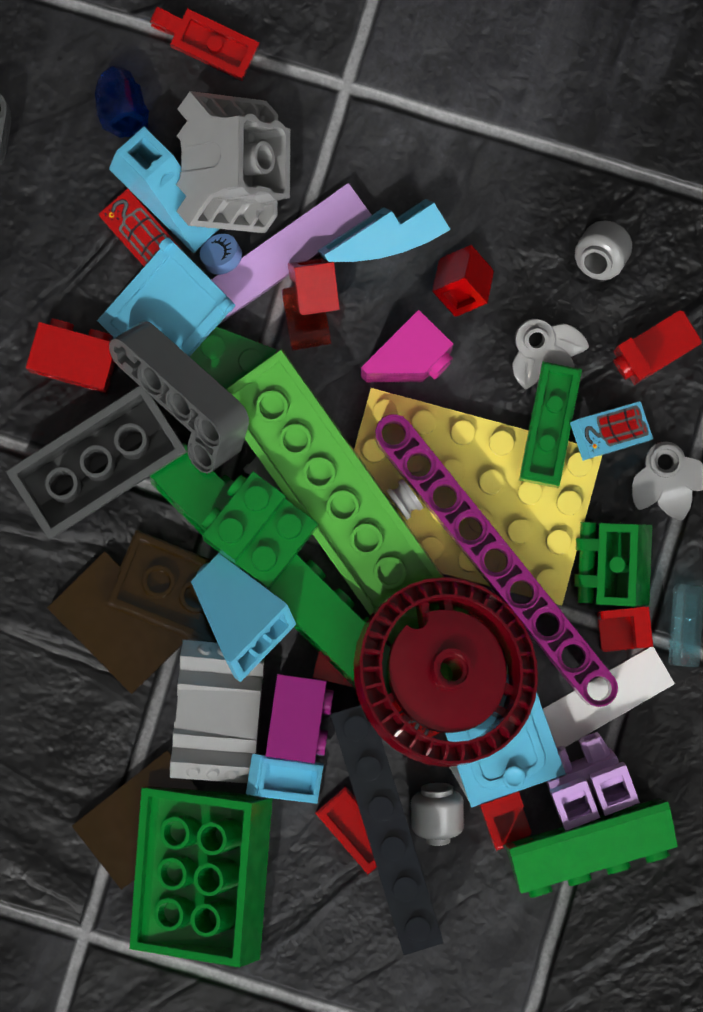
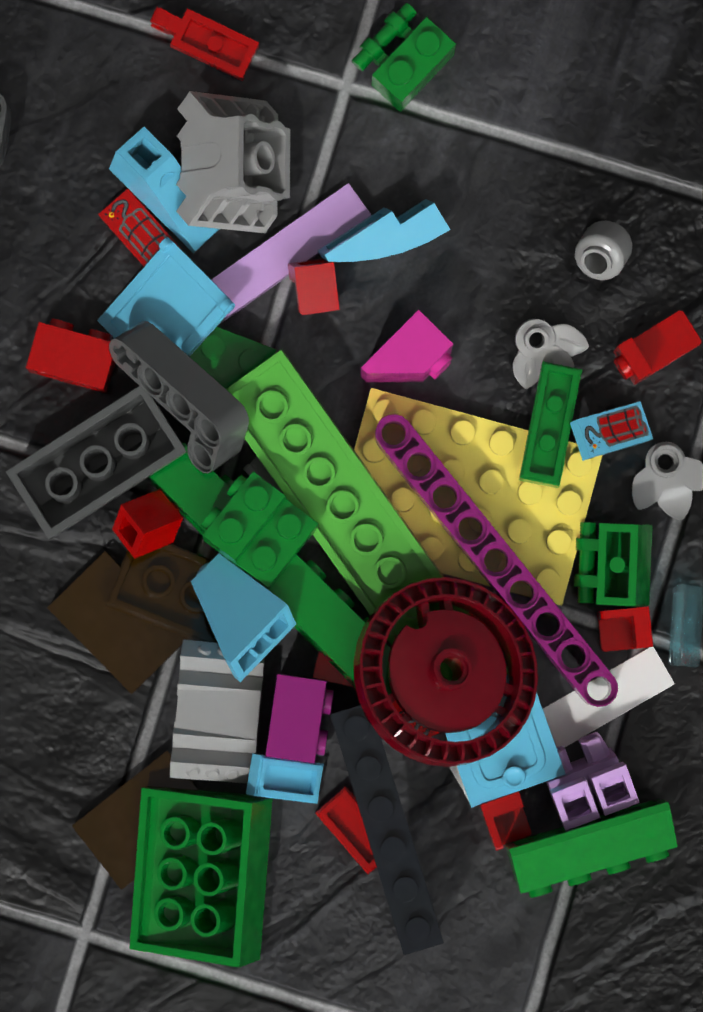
clear blue rock [95,66,149,138] -> none
medium blue tile [200,234,242,275] -> none
clear red bracket [282,286,331,351] -> none
light grey bush [386,479,424,520] -> none
light grey head [411,783,464,846] -> none
red panel [432,245,494,317] -> none
none -> red brick [112,489,183,559]
none -> green brick [351,3,456,112]

